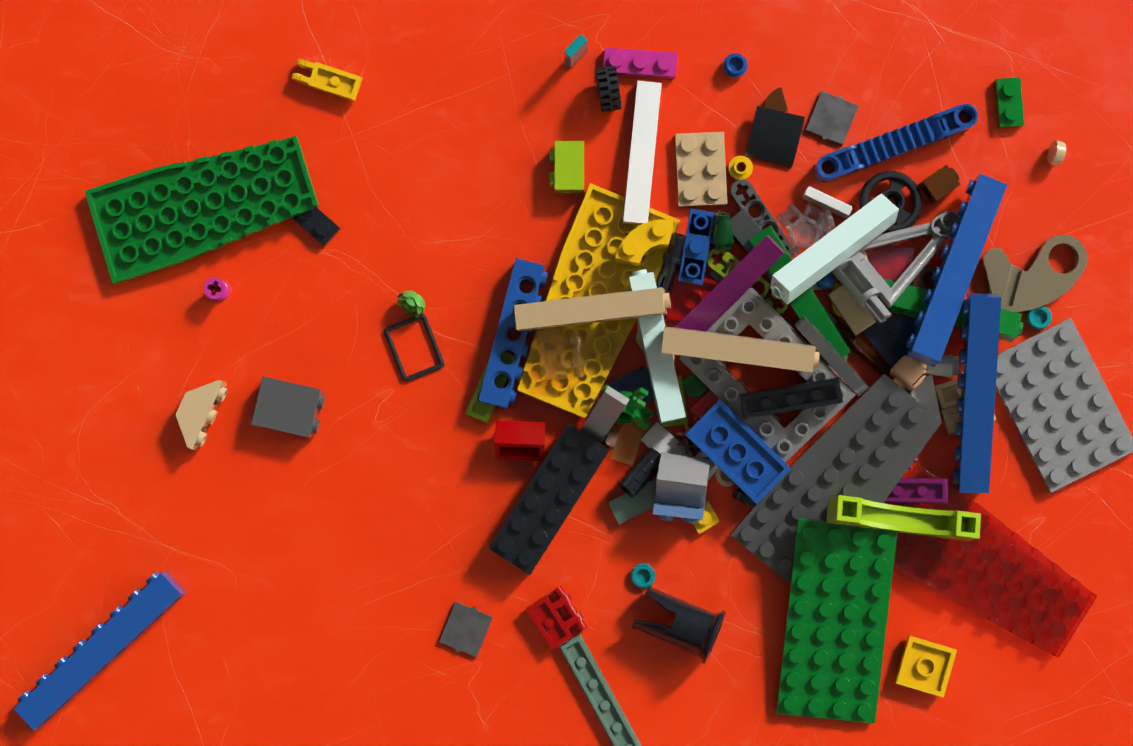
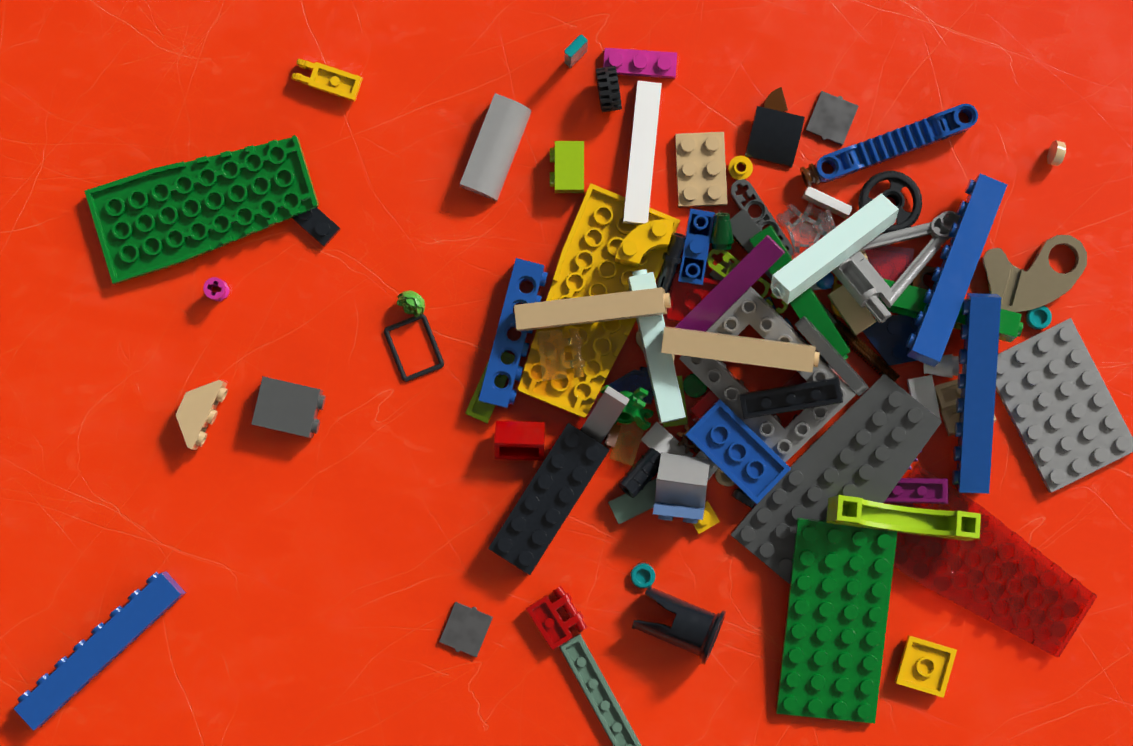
blue plate [723,53,748,78] -> none
light nougat head [890,356,927,392] -> none
reddish brown brick [918,165,961,204] -> none
green plate [994,77,1024,129] -> none
none -> light grey brick [460,93,532,201]
none -> reddish brown bush [800,163,820,188]

